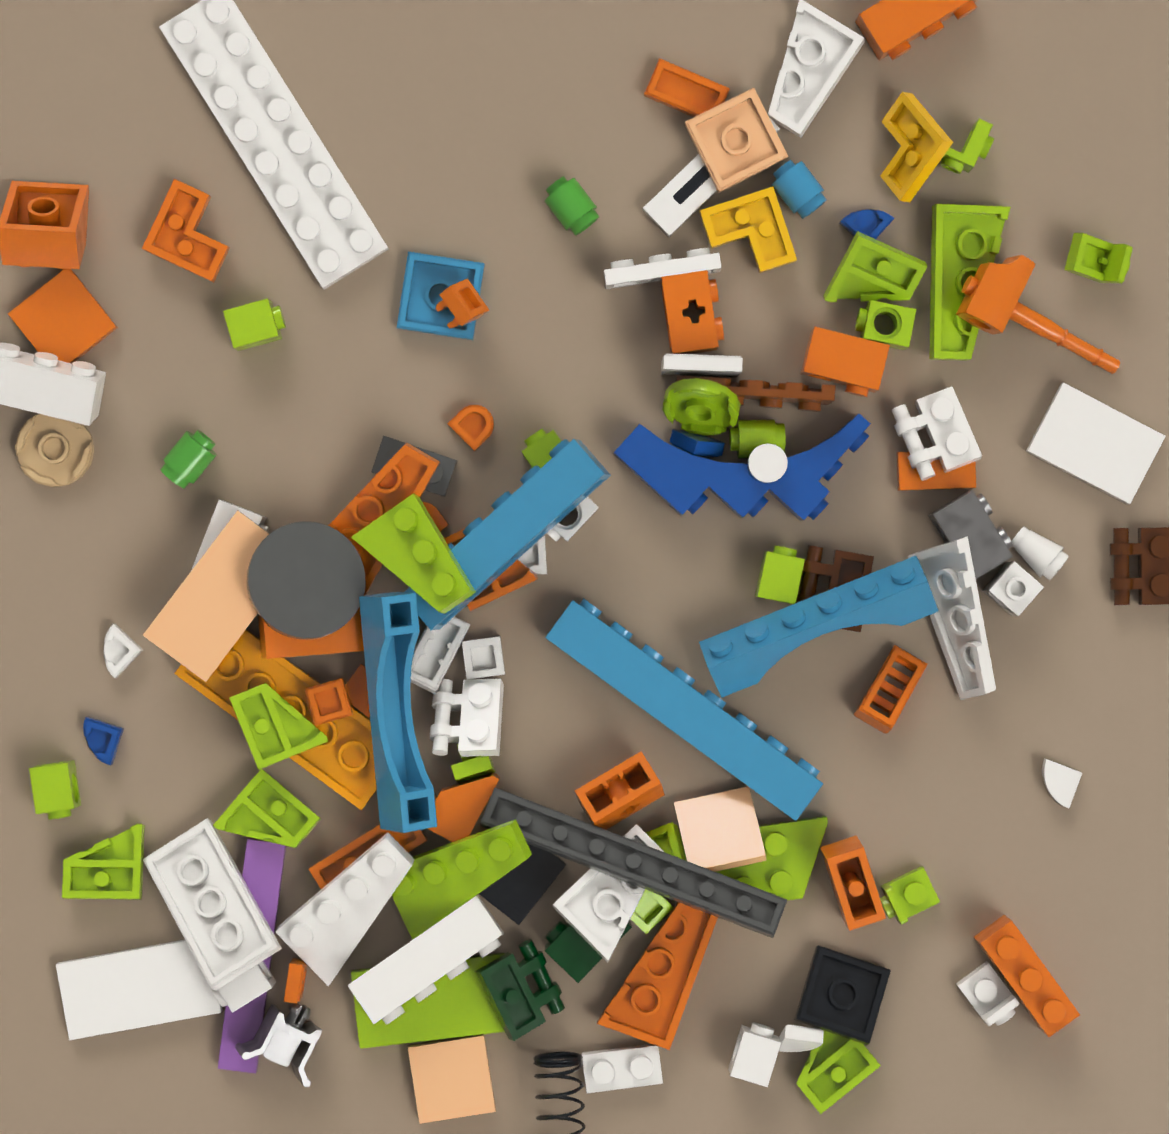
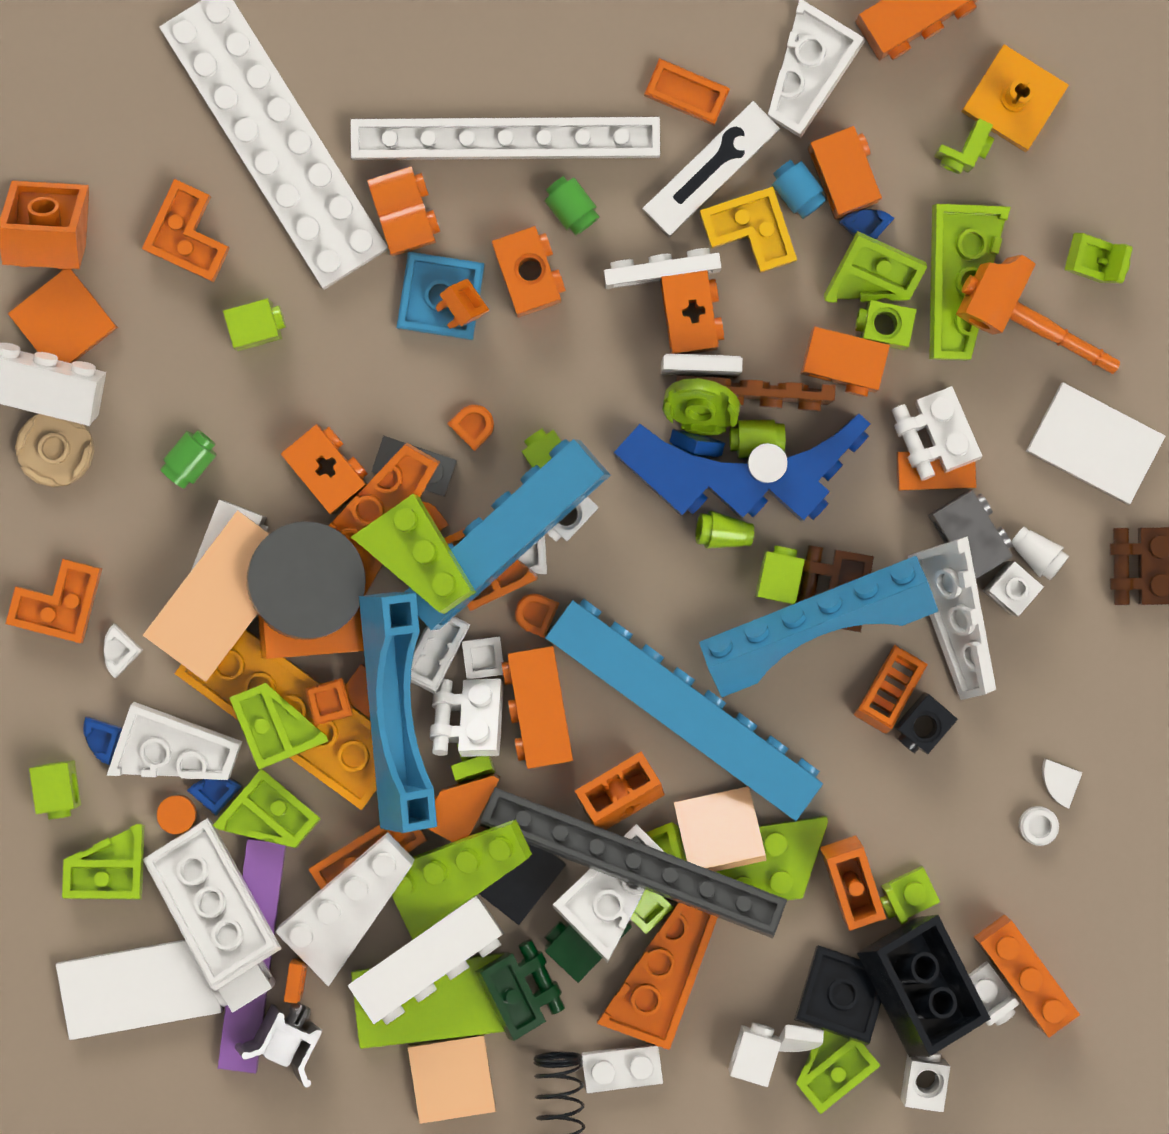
light nougat tile [684,88,788,193] -> none
yellow plate [880,91,954,202] -> none
none -> orange plate [5,559,102,643]
none -> white wing [106,702,243,780]
none -> orange tile [157,795,197,834]
none -> blue tile [187,778,243,815]
none -> orange brick [281,424,368,515]
none -> white plate [351,117,660,160]
none -> orange brick [367,166,441,257]
none -> orange brick [492,226,566,318]
none -> orange brick [501,645,573,769]
none -> orange tile [515,594,560,638]
none -> lime cone [695,511,754,549]
none -> orange brick [807,126,882,220]
none -> black brick [857,915,991,1057]
none -> black brick [894,692,958,754]
none -> white brick [900,1052,950,1112]
none -> light orange tile [961,44,1069,152]
none -> white tile [1018,806,1059,846]

